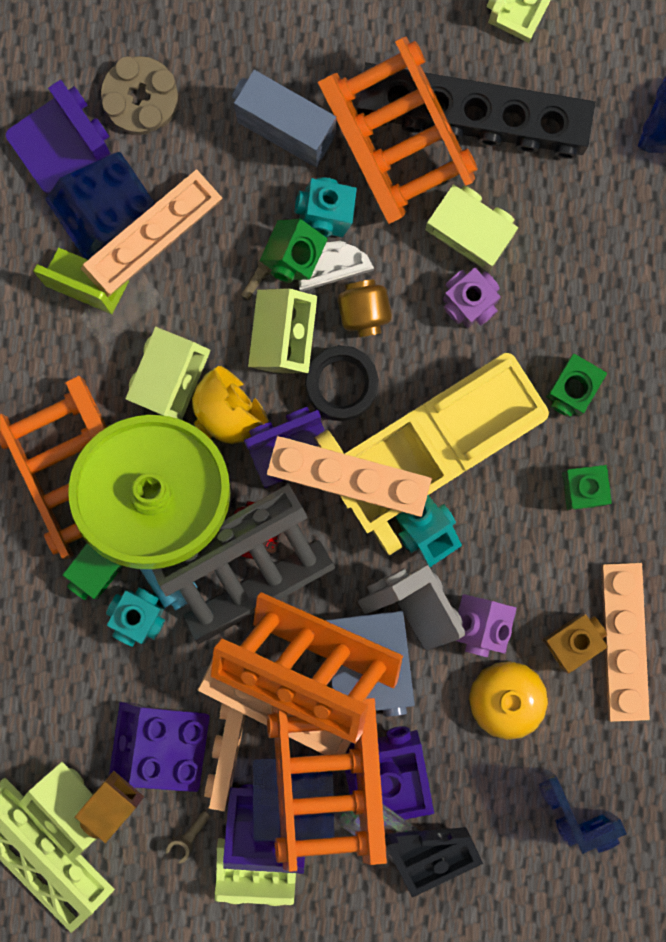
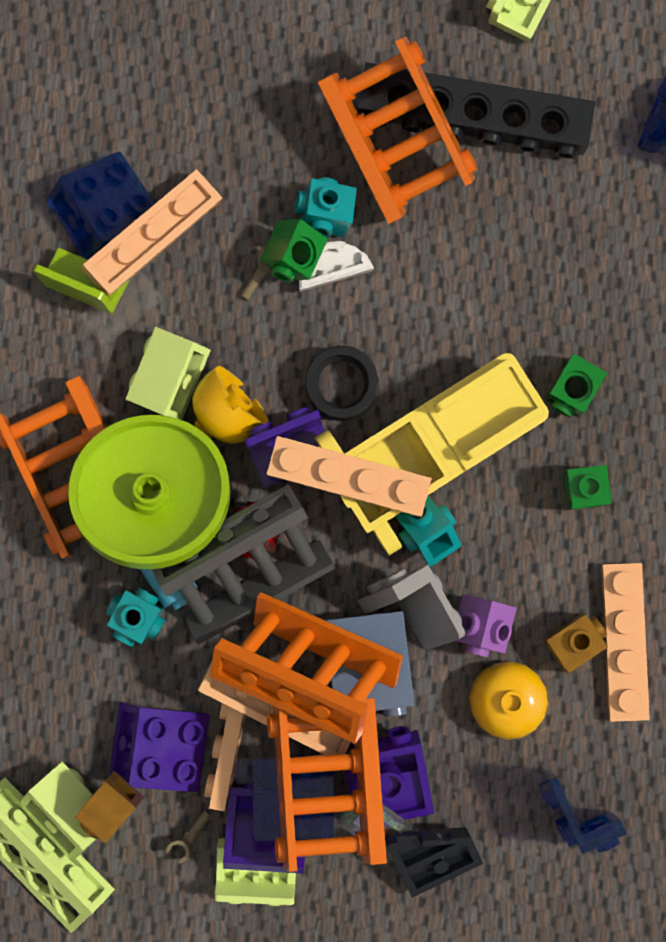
dark purple bracket [6,79,111,194] -> none
green brick [63,543,123,600] -> none
dark tan plate [101,56,179,135] -> none
sand blue brick [232,70,336,168] -> none
yellowish green brick [248,288,317,373] -> none
pearl gold head [337,279,392,338] -> none
yellowish green brick [425,184,519,272] -> none
medium lavender brick [443,268,501,328] -> none

